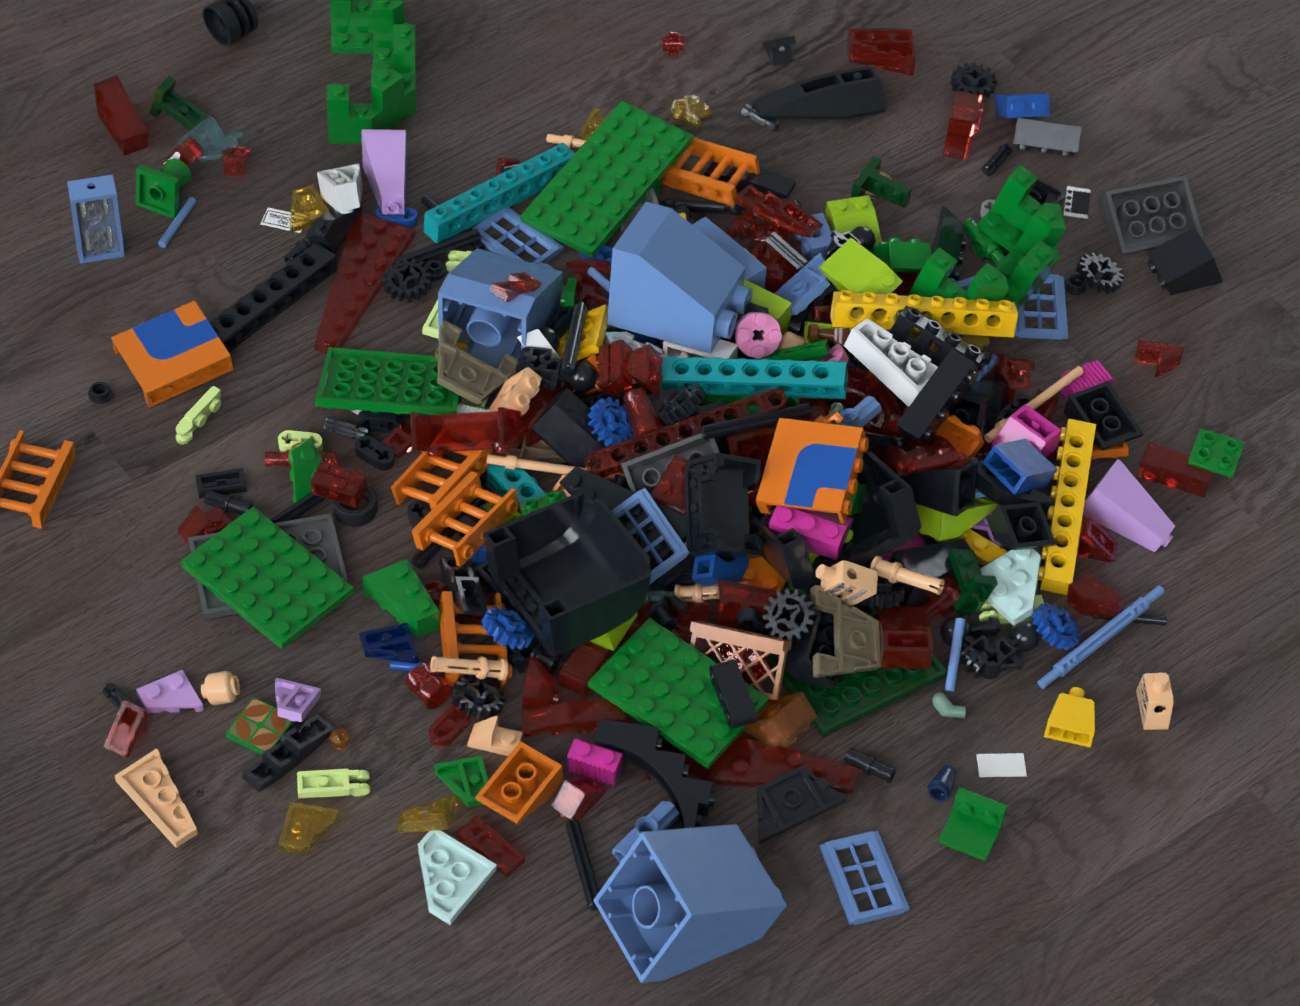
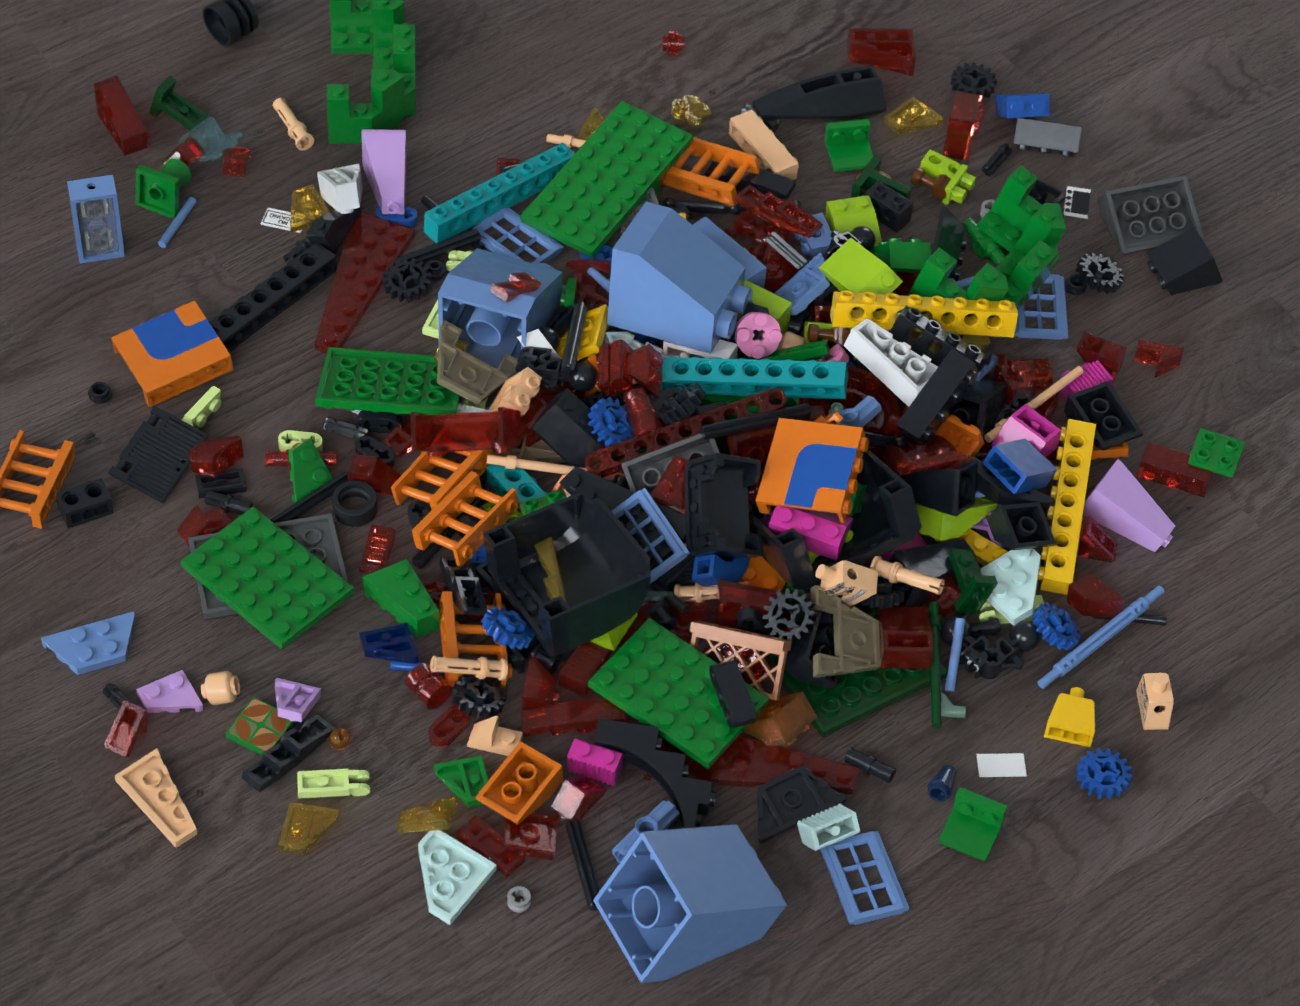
clear red brick [311,461,367,508] -> none
black slope [763,36,796,65] -> none
none -> medium blue wing [41,611,136,675]
none -> black brick [56,478,114,528]
none -> black window [108,406,209,504]
none -> clear red slope [189,436,244,478]
none -> light nougat pin [273,98,314,151]
none -> clear red slope [349,454,400,495]
none -> clear red slope [359,524,395,574]
none -> clear red tile [502,813,557,860]
none -> light grey bush [507,886,531,913]
none -> clear yellow slope [534,537,568,605]
none -> light nougat brick [729,110,799,180]
none -> light aqua brick [797,804,860,851]
none -> green bracket [824,119,874,172]
none -> black brick [865,181,913,232]
none -> clear yellow wing [883,97,943,134]
none -> lime hips [911,149,976,205]
none -> dark green bar [927,602,942,729]
none -> clear red slope [1026,358,1058,400]
none -> clear red slope [1075,332,1127,381]
none -> blue gear [1076,748,1132,800]

